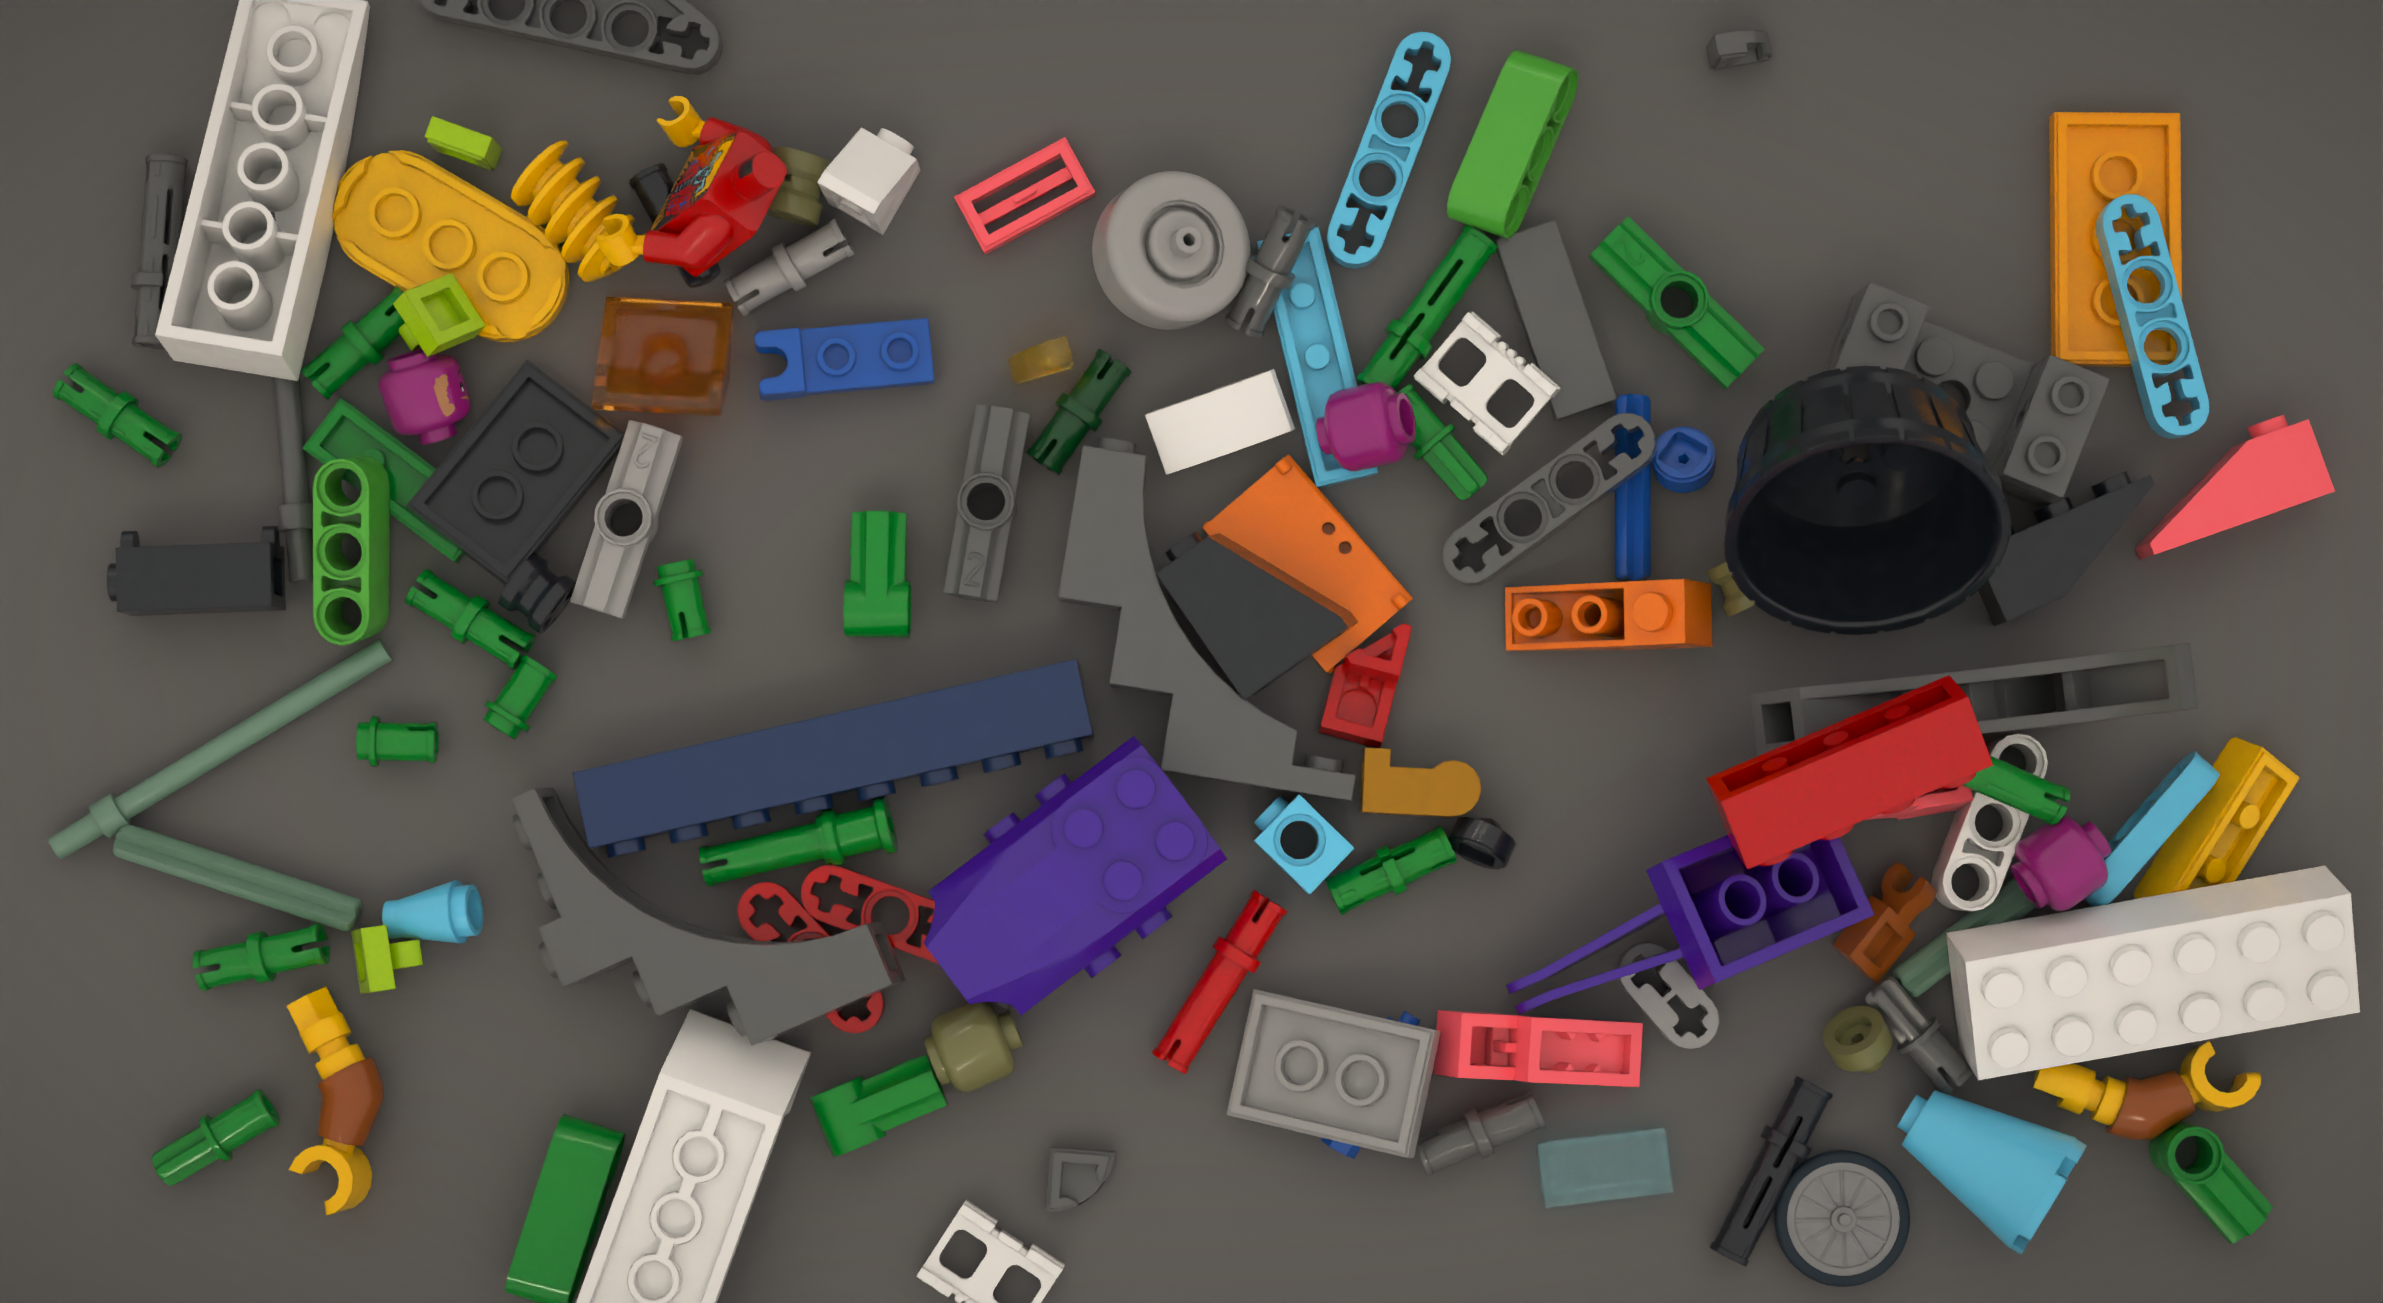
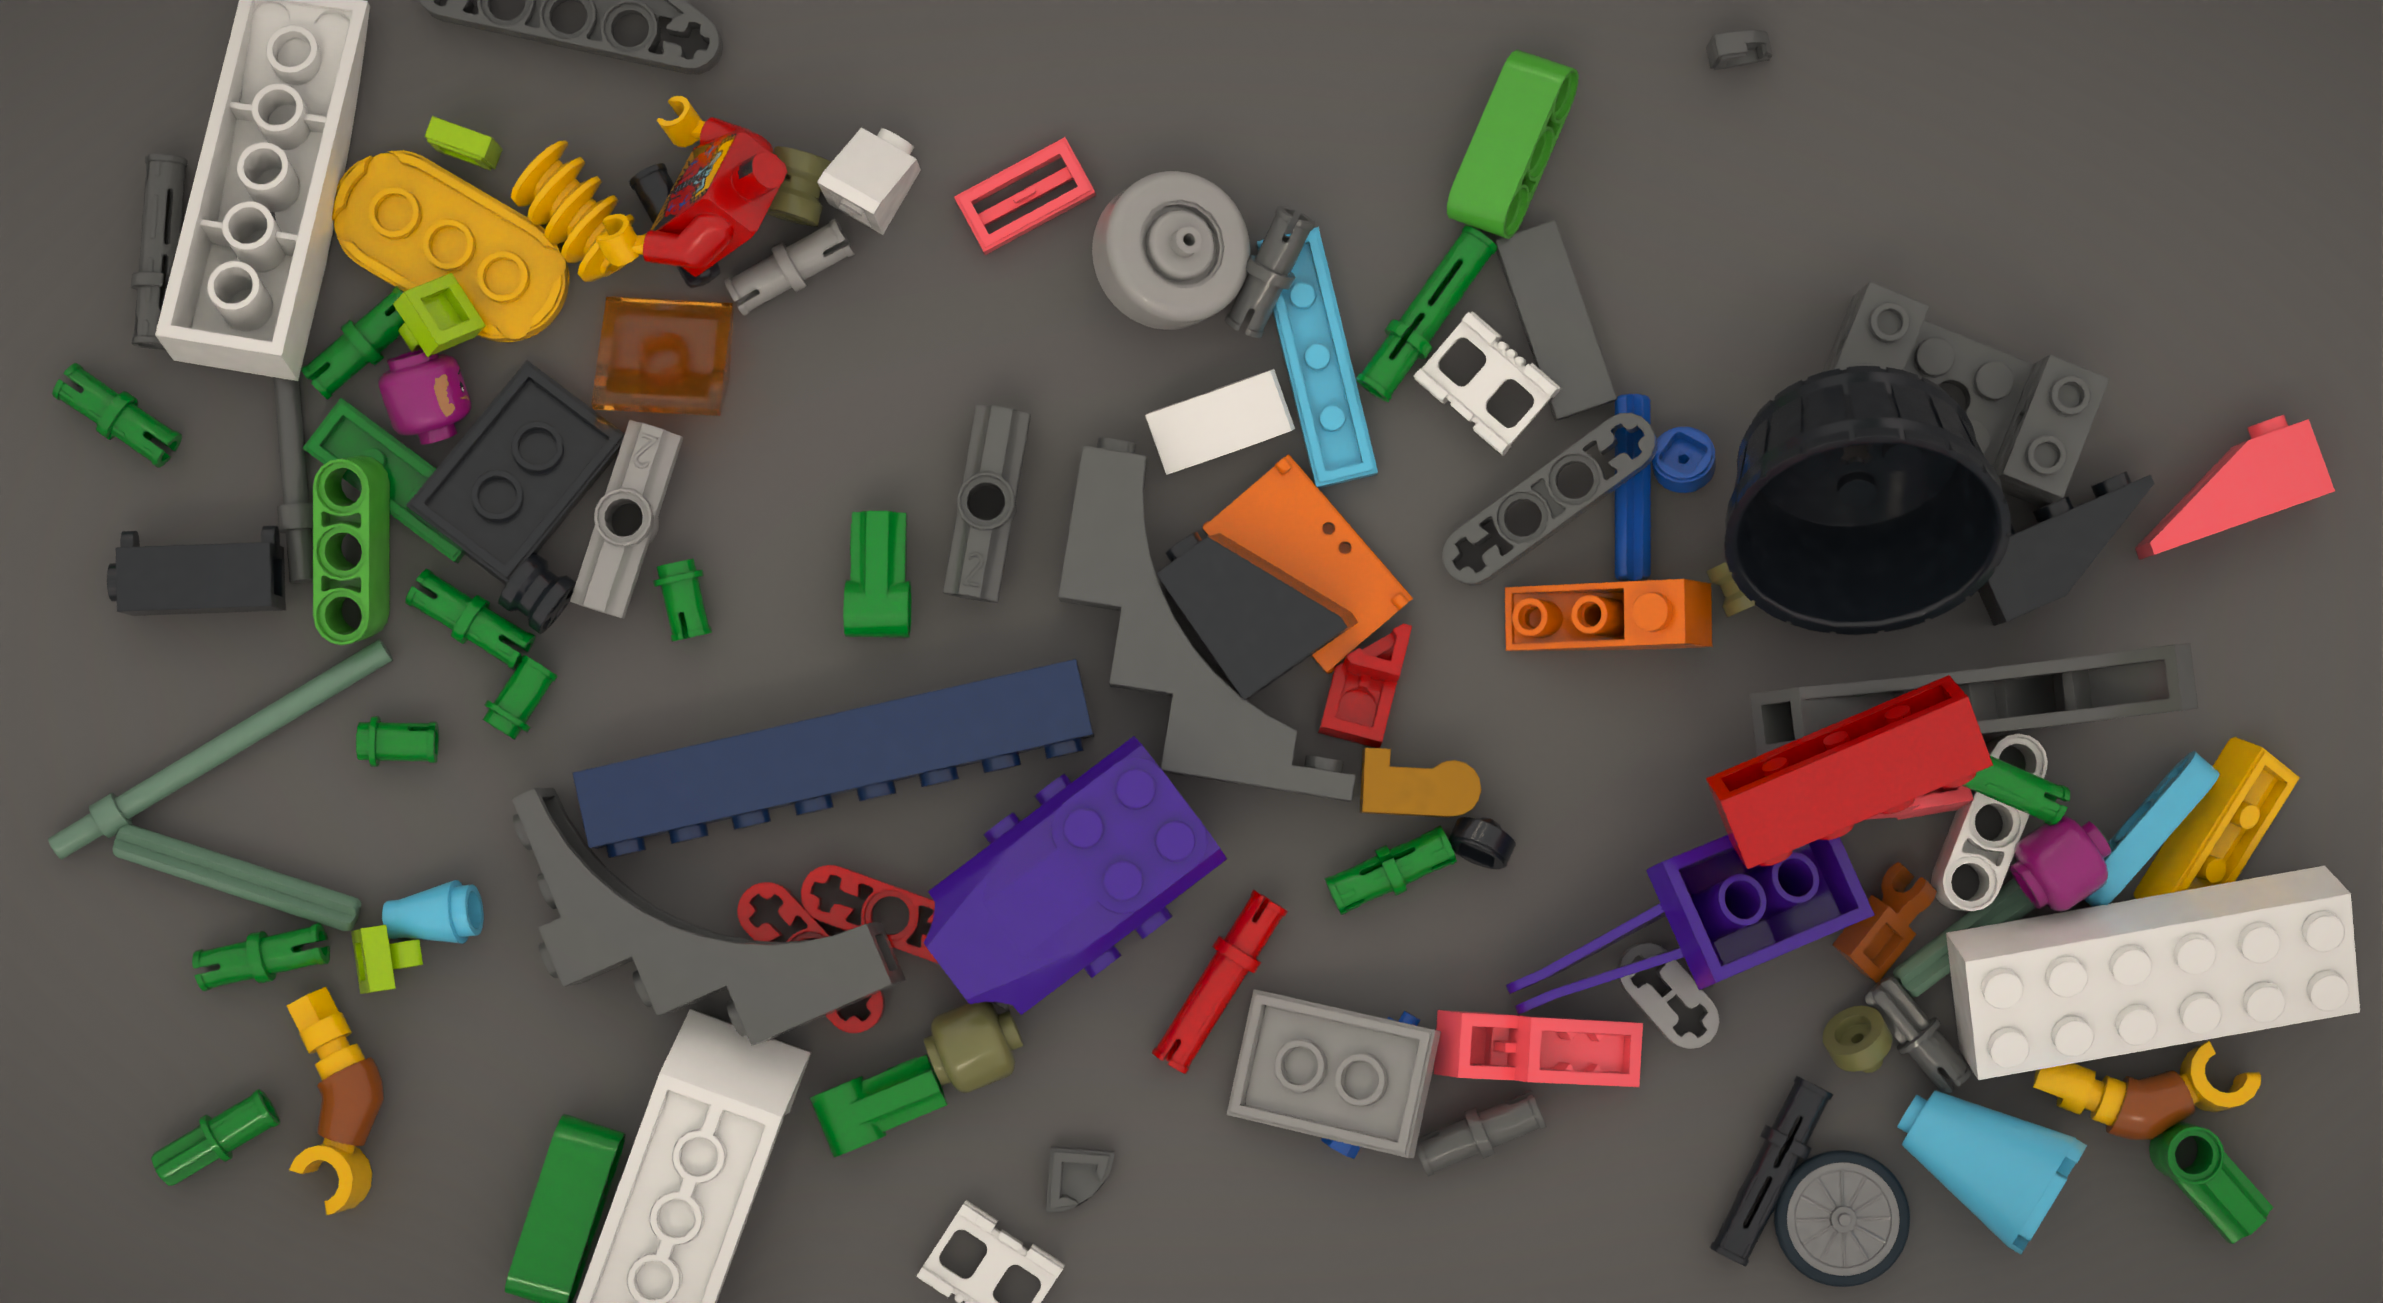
green pin [699,796,898,887] -> none
blue plate [754,318,935,401] -> none
clear yellow tile [1007,336,1074,384] -> none
dark green pin [1026,349,1132,476] -> none
medium azure brick [1253,795,1354,895] -> none
magenta head [1316,381,1416,472] -> none
medium azure beam [1326,32,1451,269] -> none
green axle [1398,383,1488,501] -> none
clear light blue tile [1536,1127,1673,1208] -> none
green piece [1588,216,1765,390] -> none
light orange tile [2049,112,2182,367] -> none
medium azure beam [2095,194,2209,439] -> none

